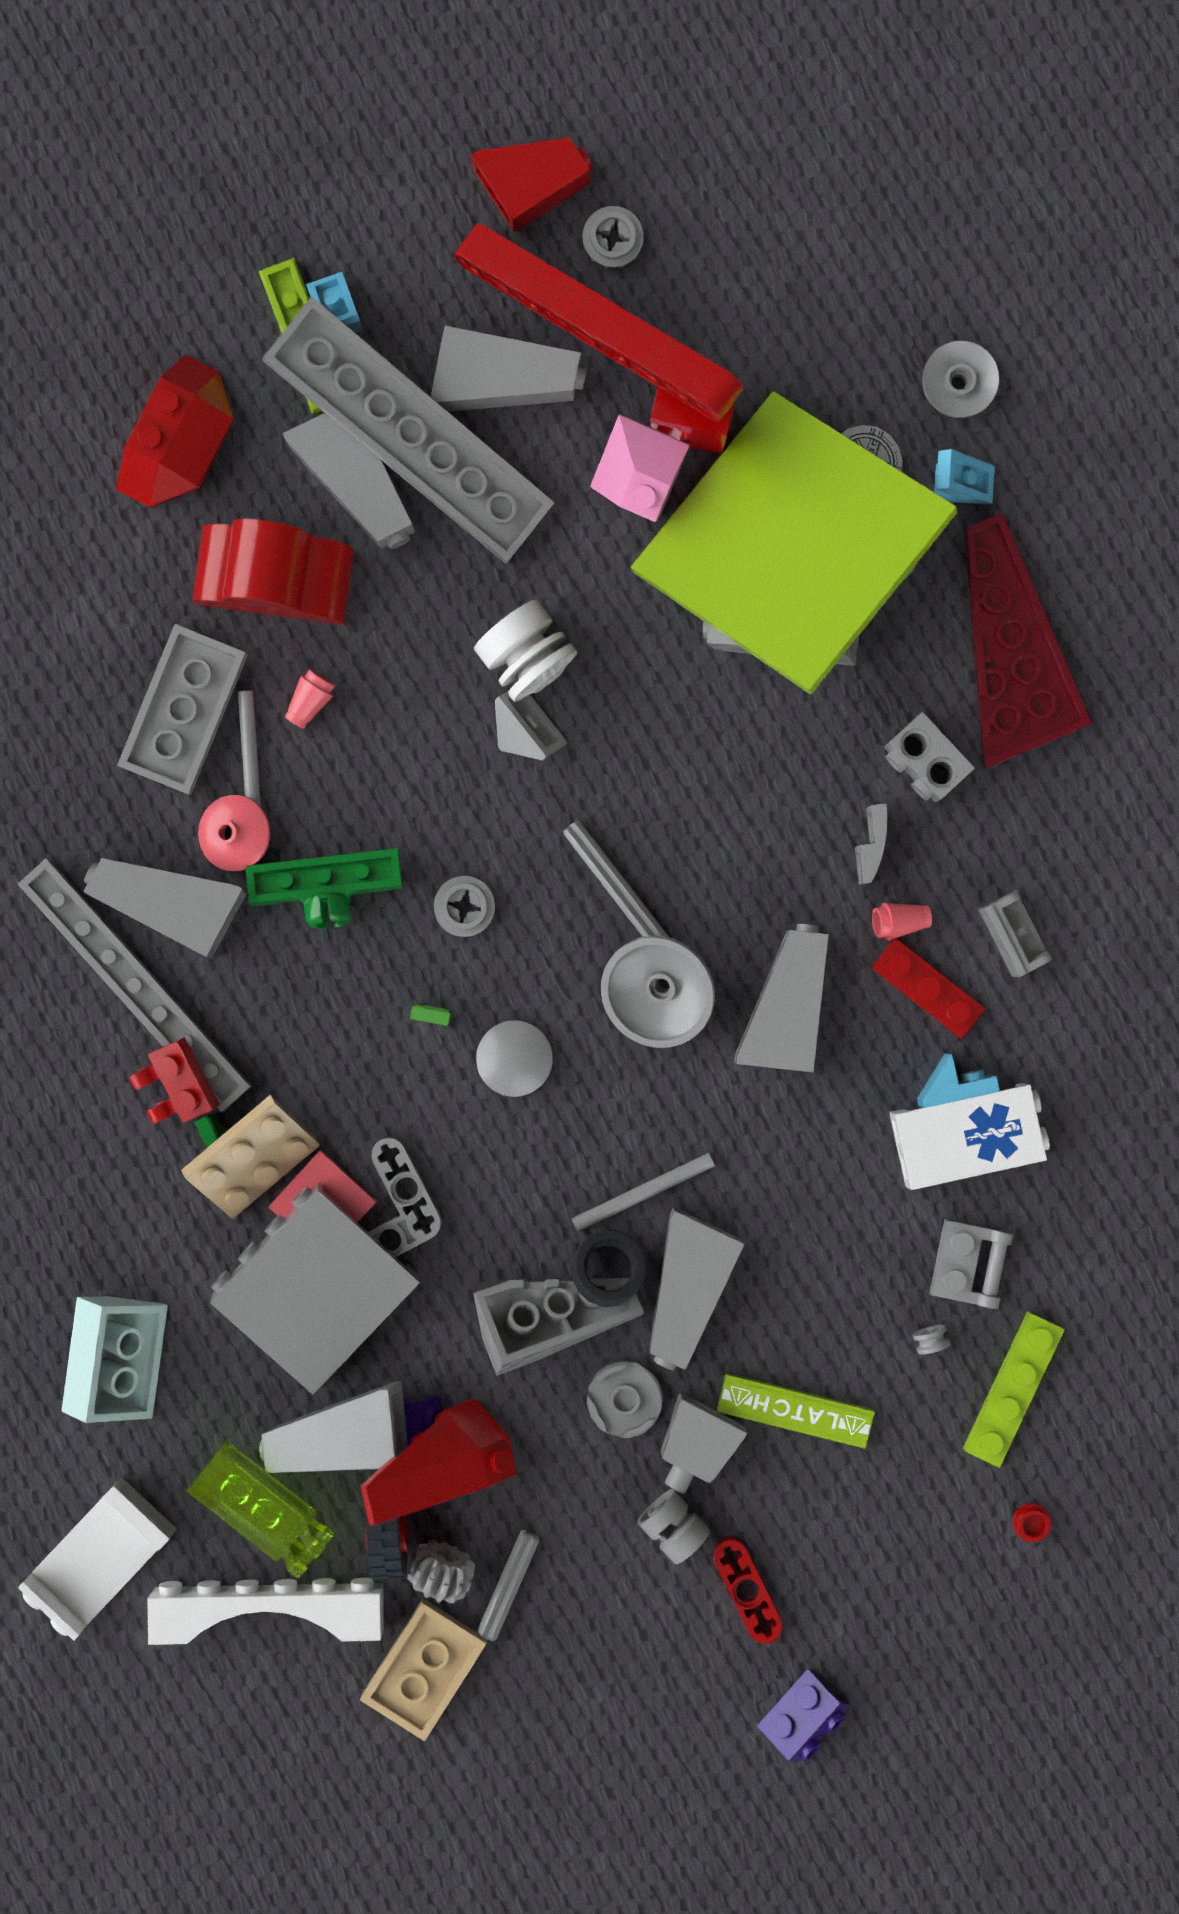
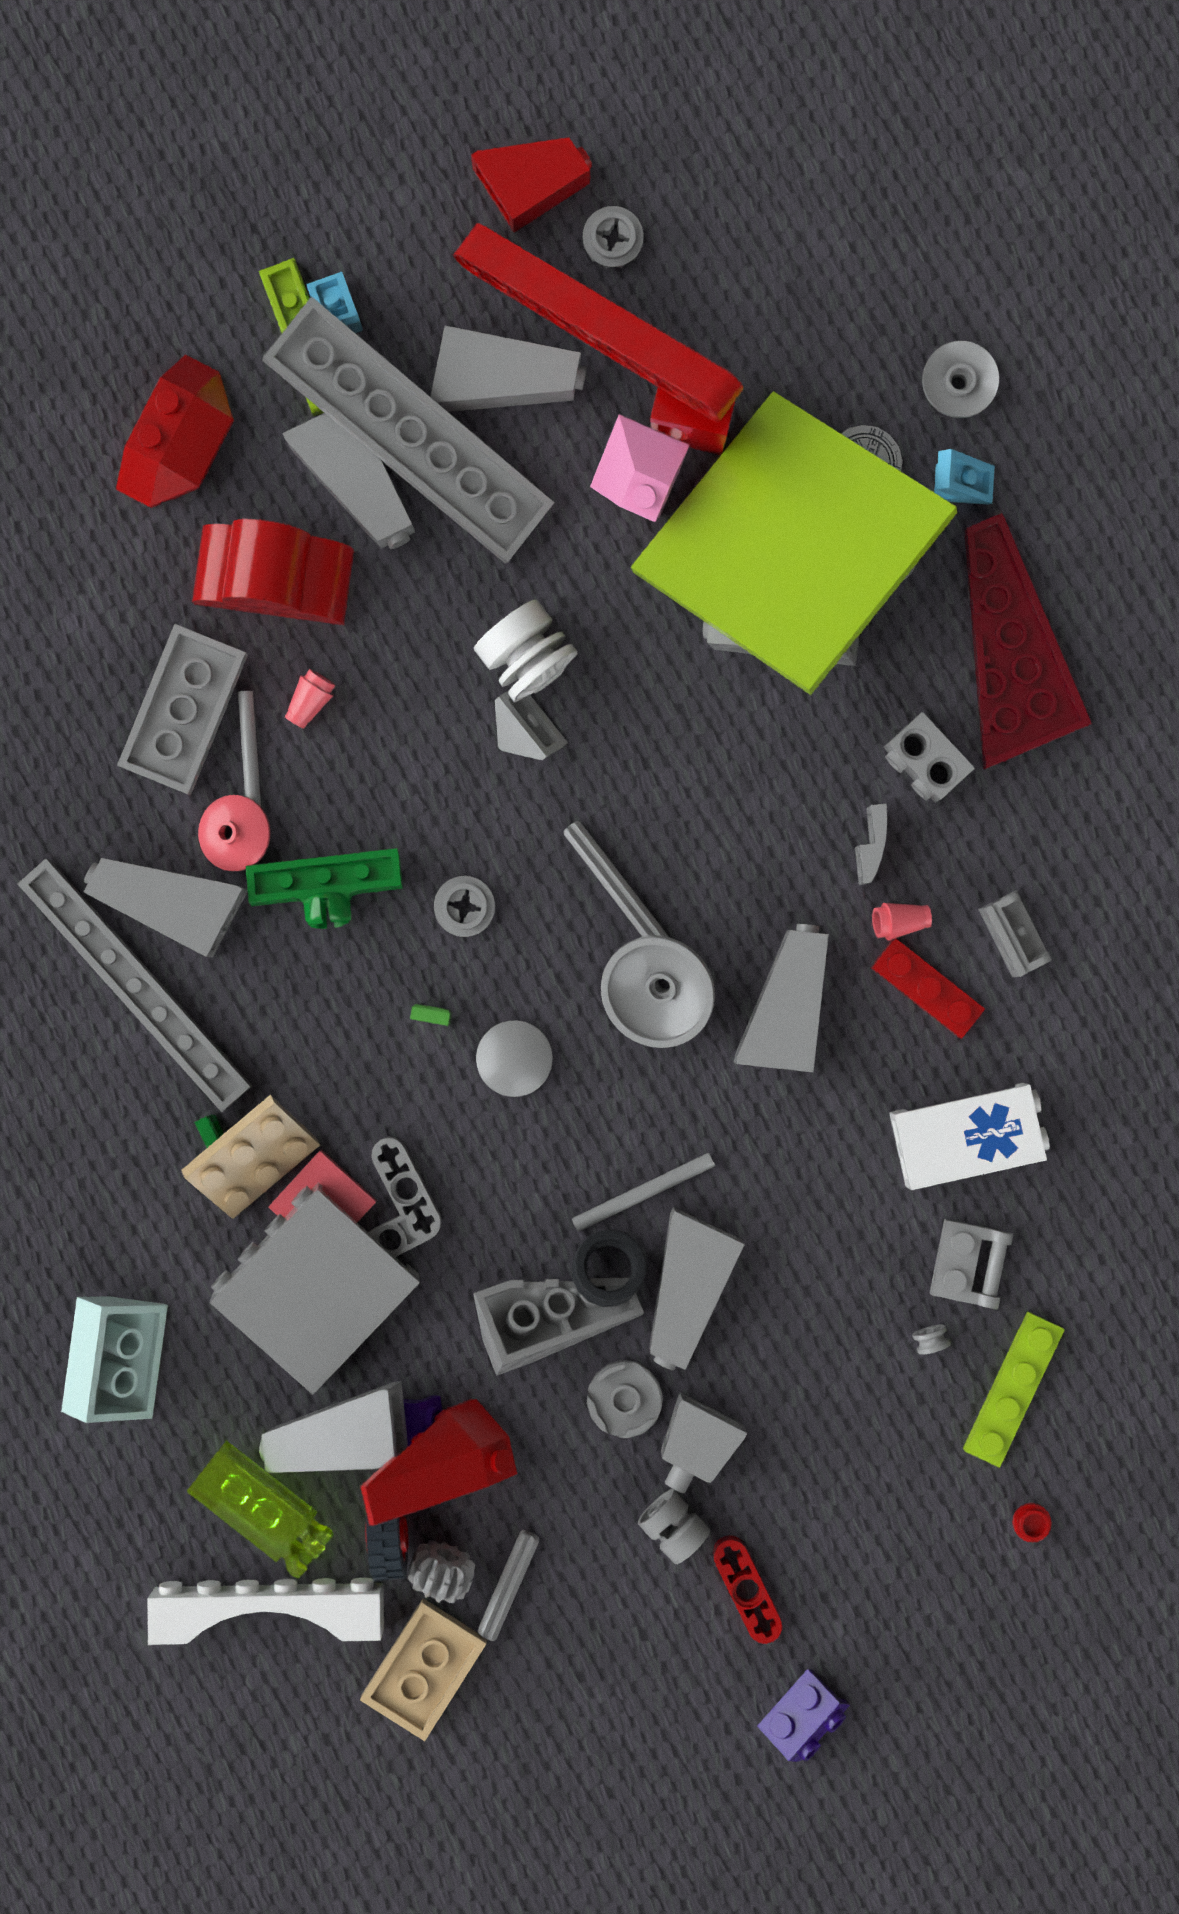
white panel [18,1477,177,1641] -> none
red plate [128,1037,220,1124] -> none
lime tile [717,1372,875,1449] -> none
medium azure slope [917,1053,1000,1108] -> none

